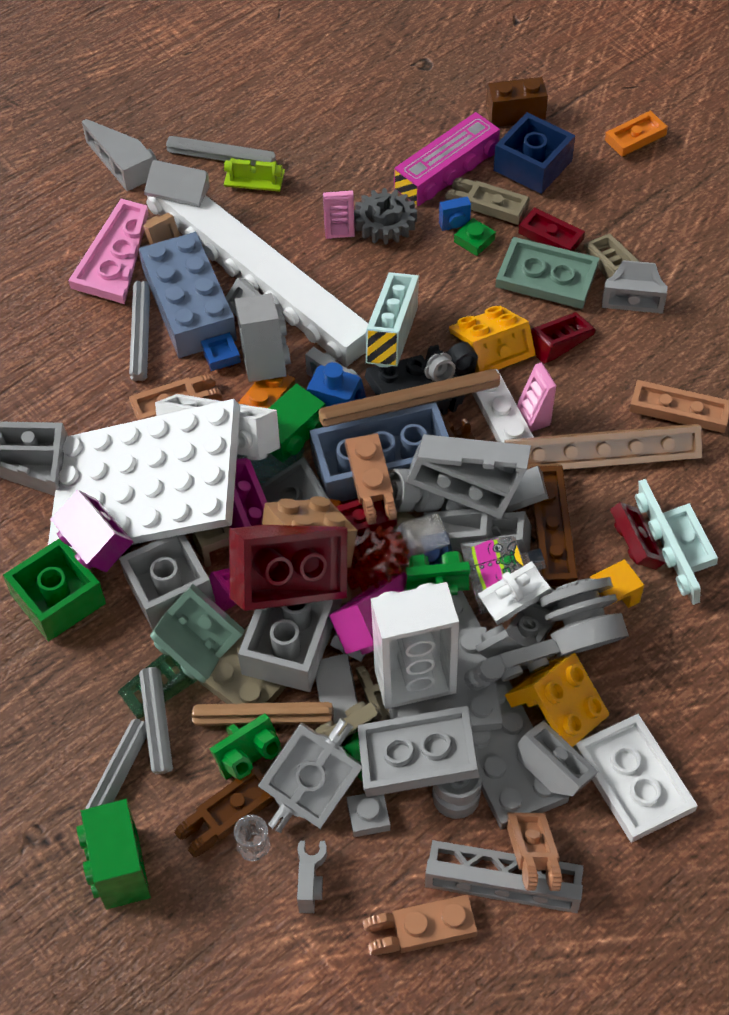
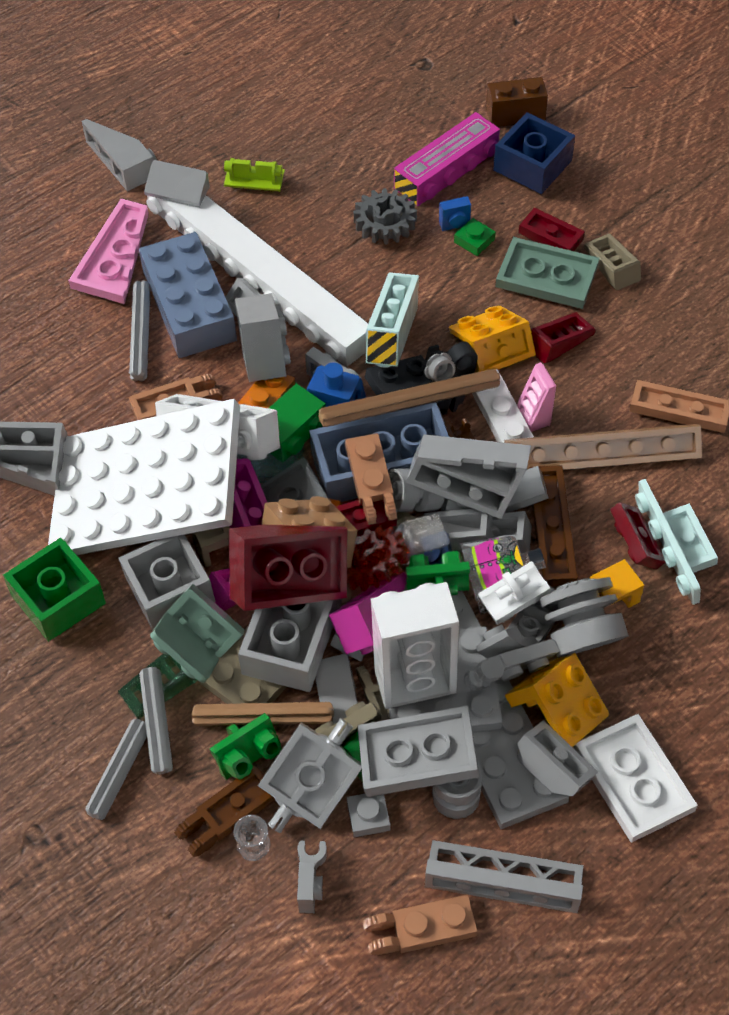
brick [50,489,133,572] -> none
green brick [76,799,151,910] -> none
medium nougat tile [143,212,180,245] -> none
light grey axle [166,136,276,166] -> none
blue plate [200,332,241,371] -> none
bright pink slope [323,191,355,239] -> none
dark tan hinge [444,177,530,225] -> none
nougat hinge [506,812,562,891] -> none
light grey slope [602,260,667,313] -> none
orange plate [605,110,668,157] -> none

